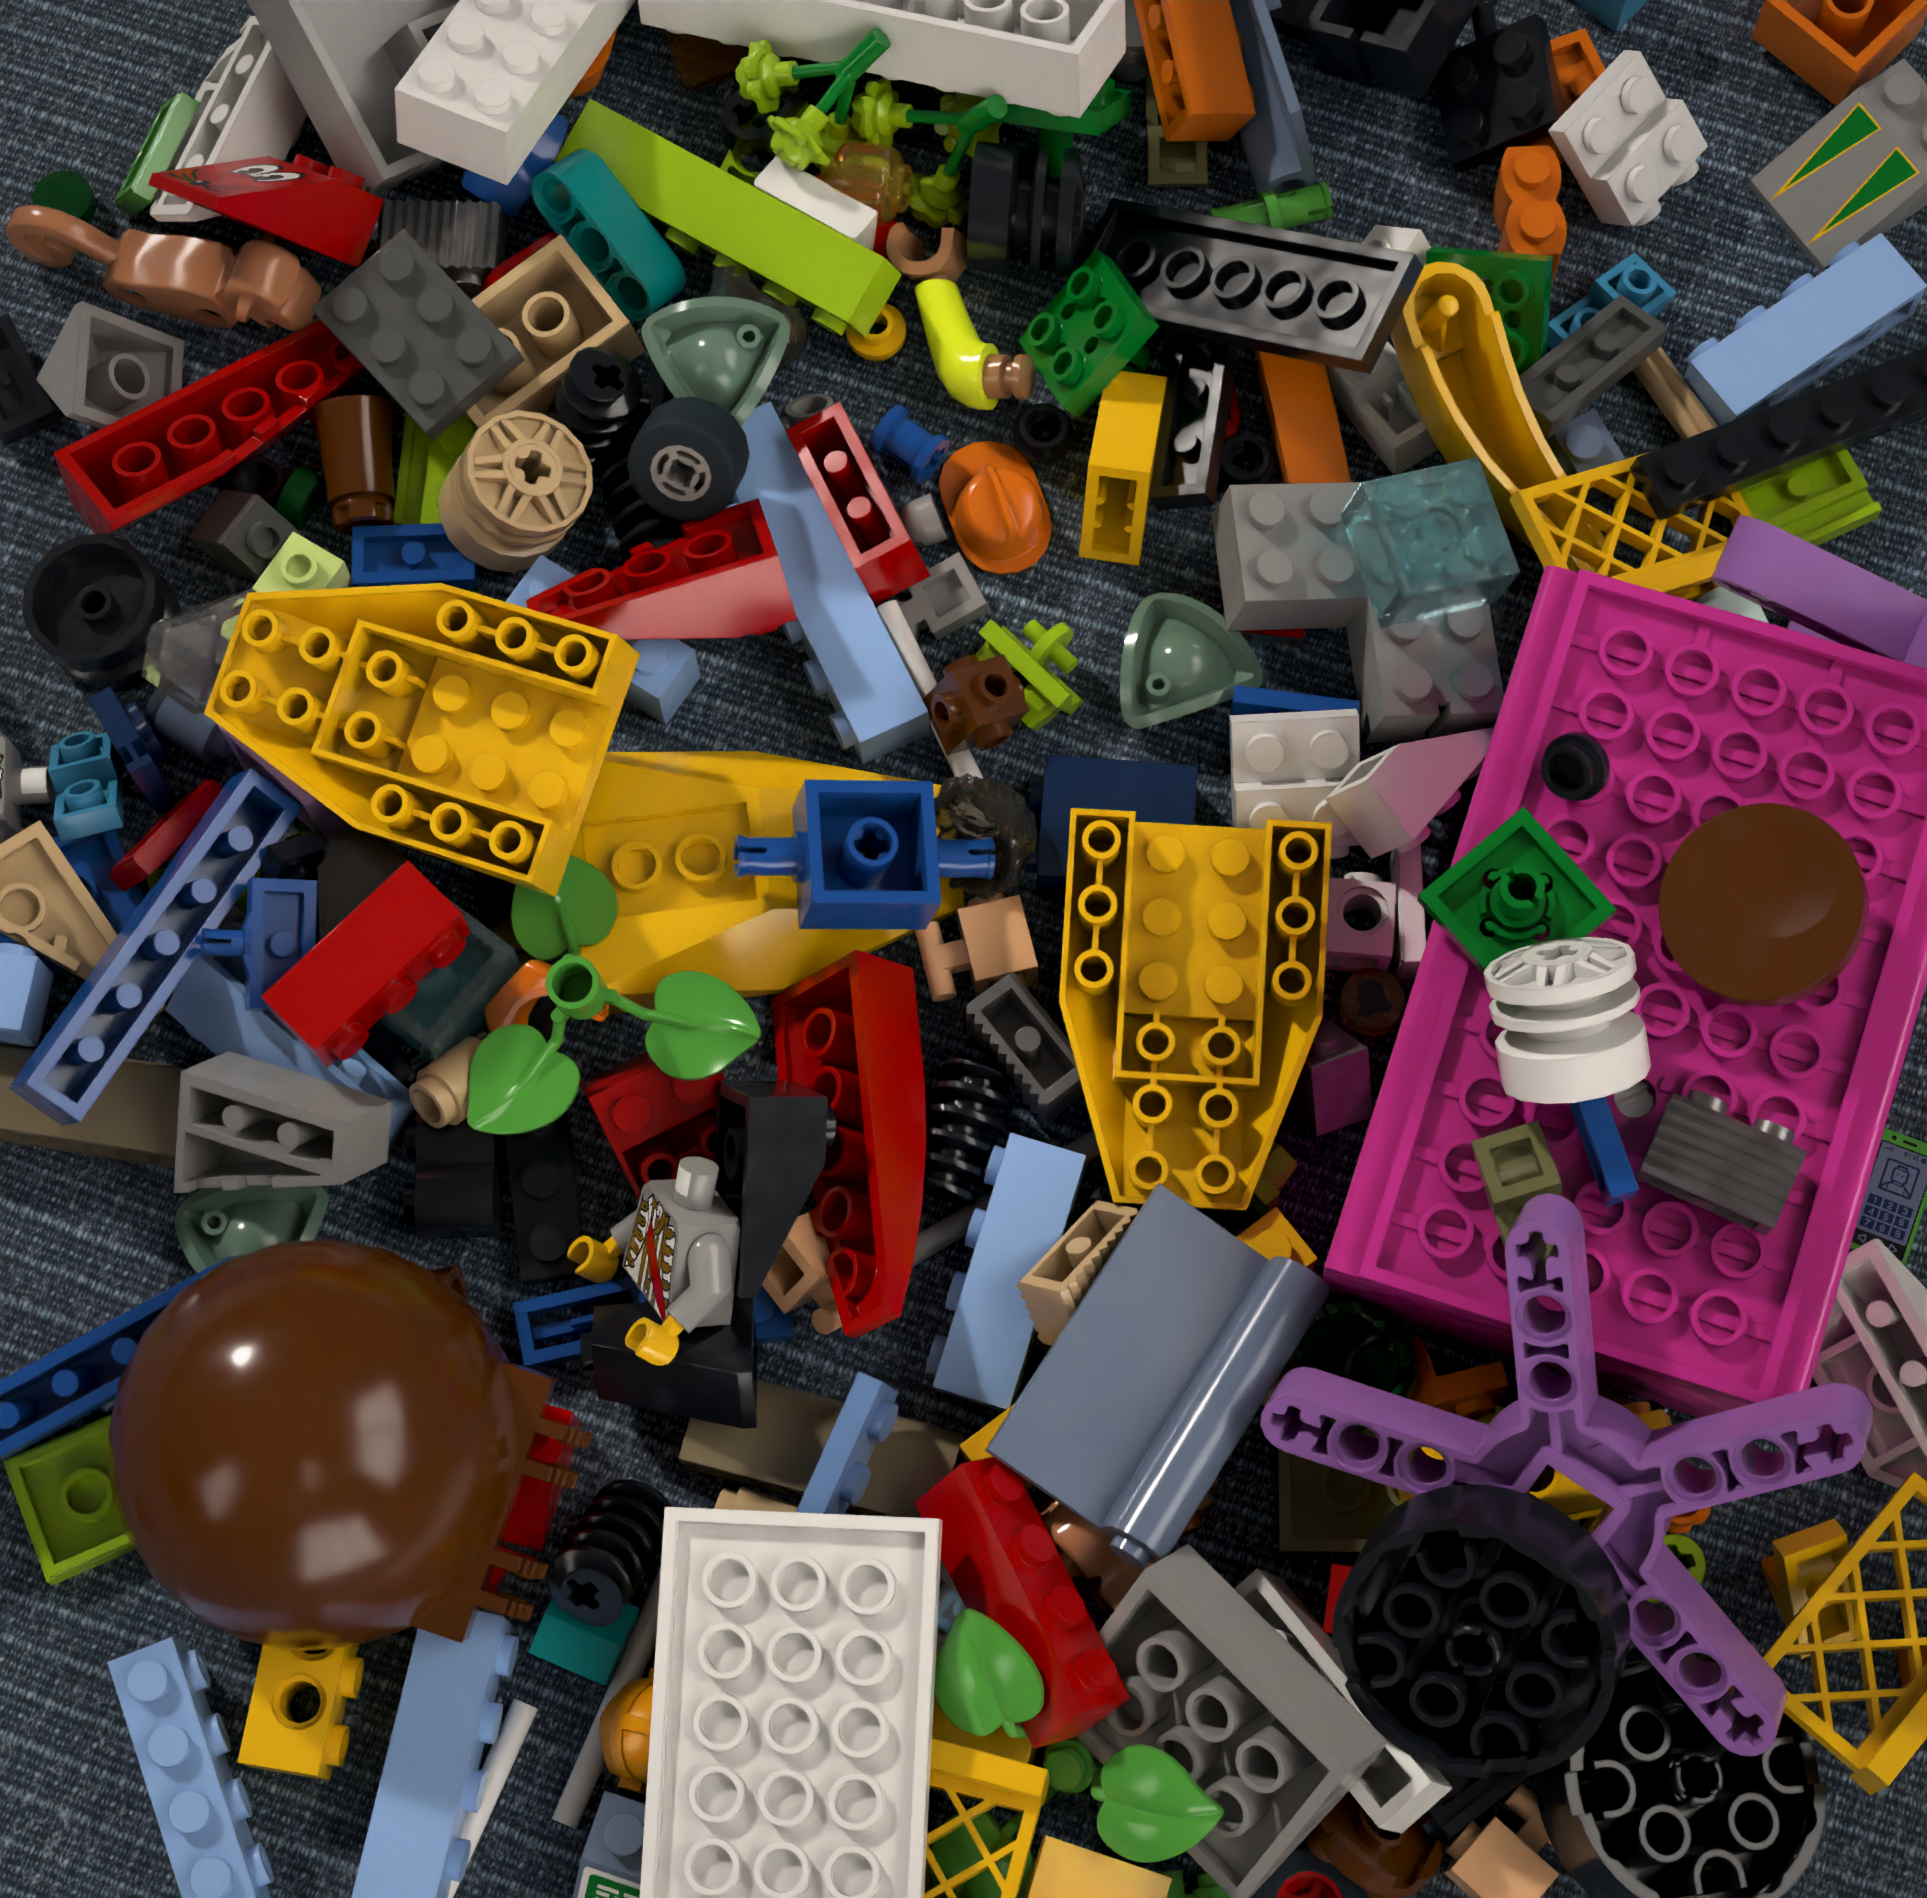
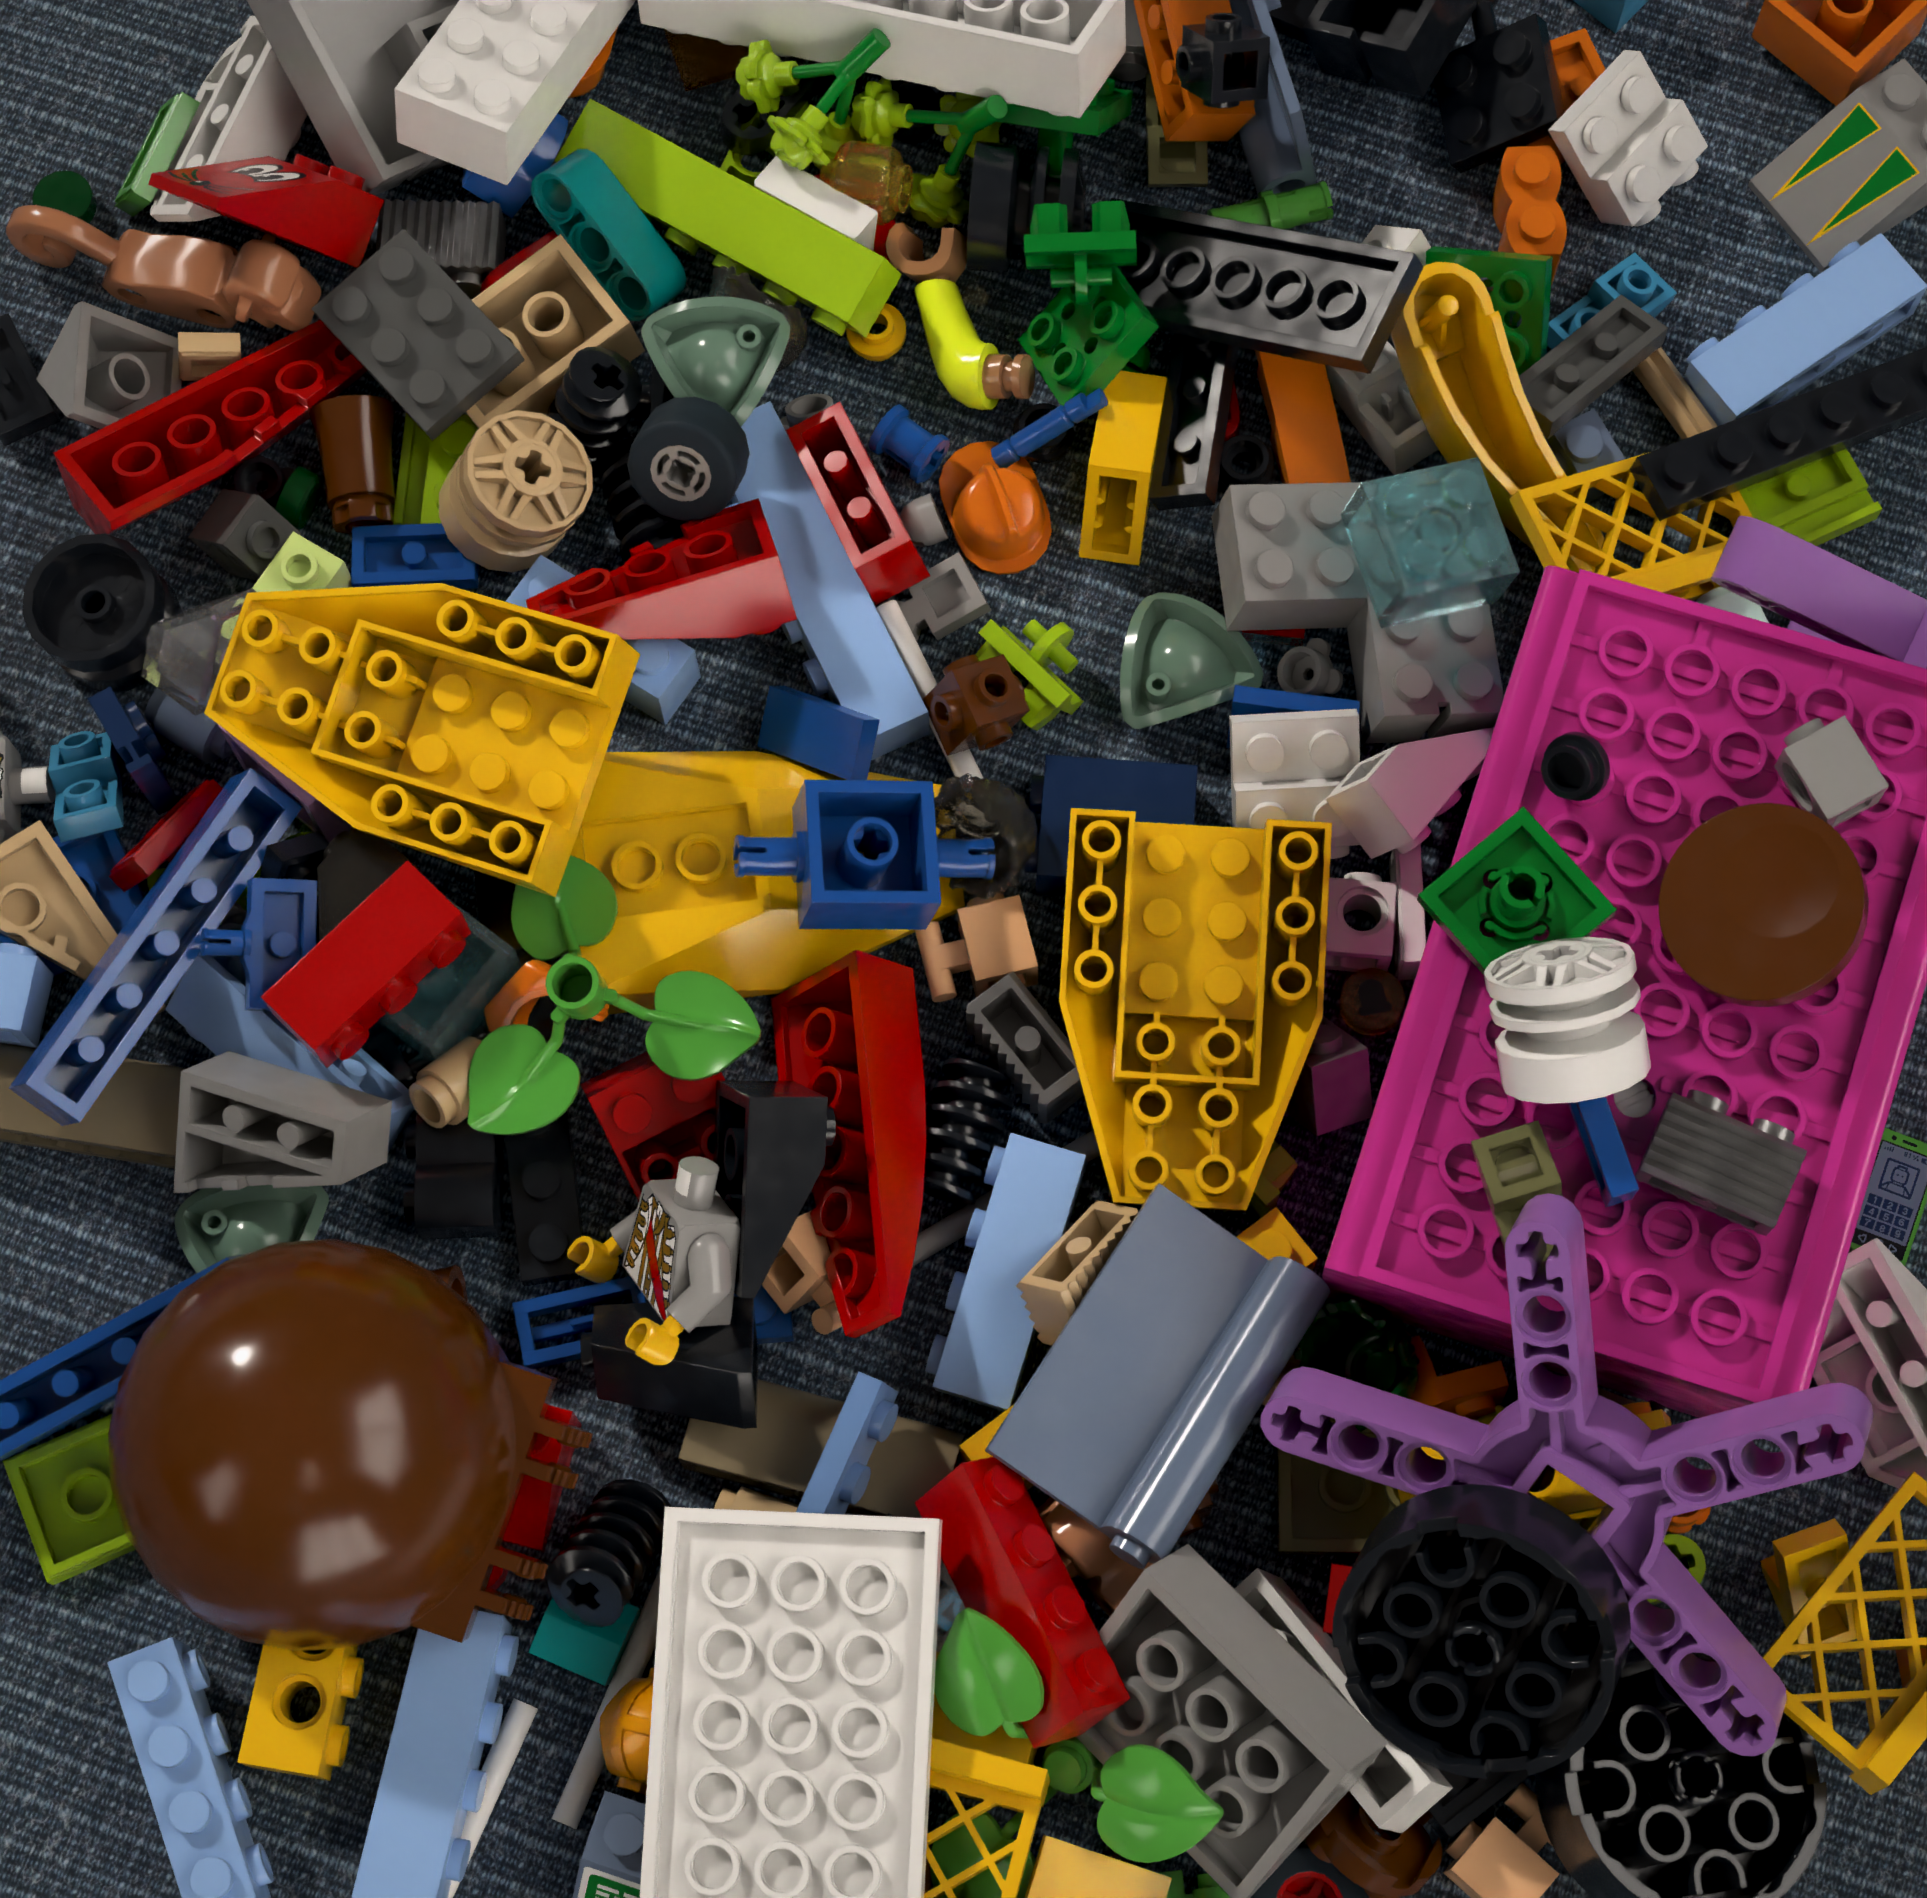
none -> tan tile [178,332,241,381]
none -> blue tile [757,686,880,780]
none -> blue wheel [991,388,1108,468]
none -> green hips [1024,201,1137,305]
none -> black brick [1176,13,1270,108]
none -> light grey plate [1277,638,1343,696]
none -> light grey brick [1774,715,1889,828]

